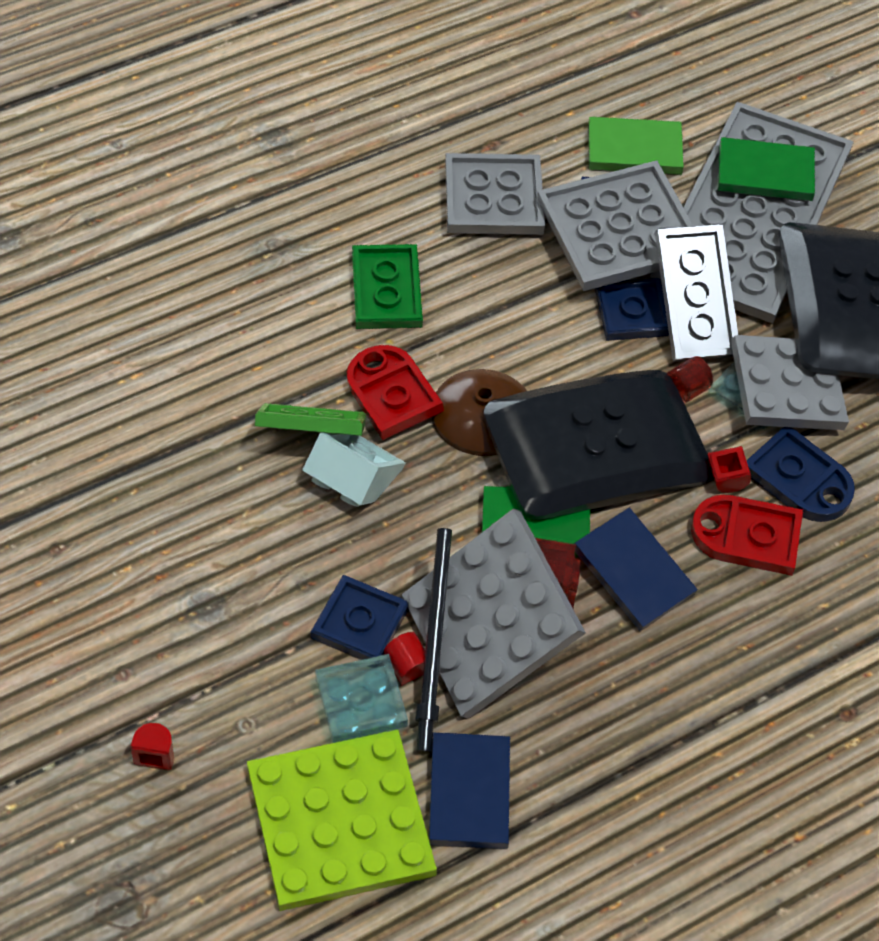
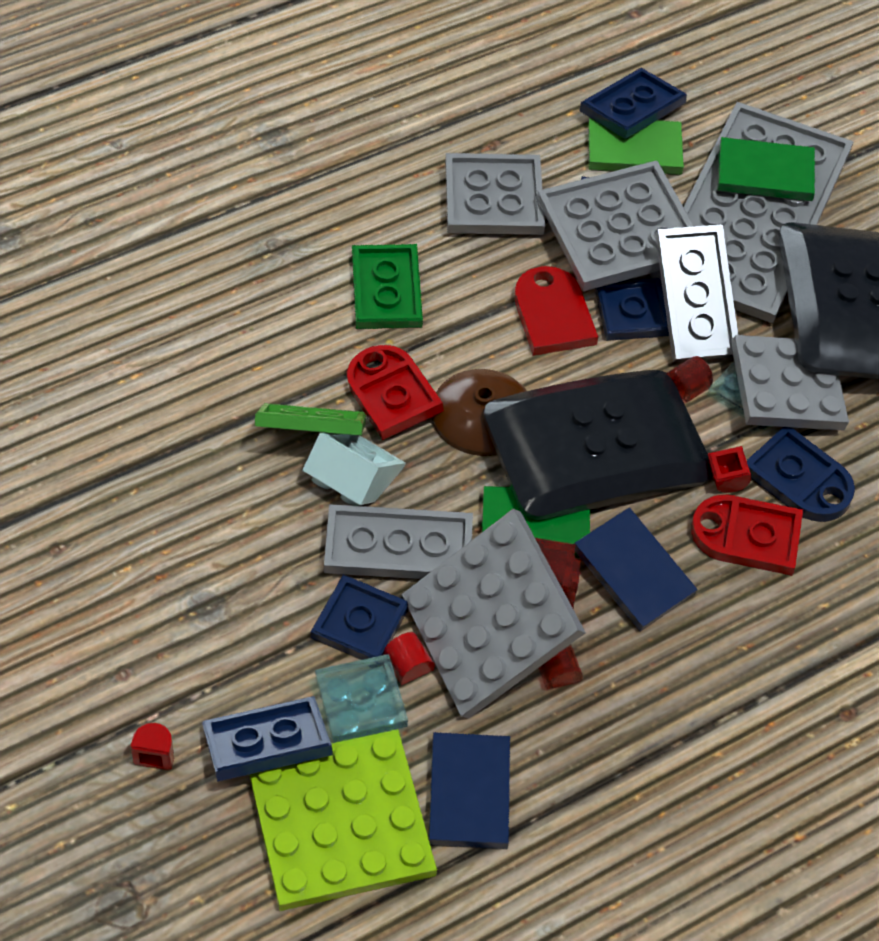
black bar [415,528,452,753] -> none
none -> dark blue tile [202,696,333,782]
none -> light grey plate [324,504,473,579]
none -> red tile [514,266,598,356]
none -> clear red brick [539,644,583,690]
none -> dark blue tile [580,67,687,139]

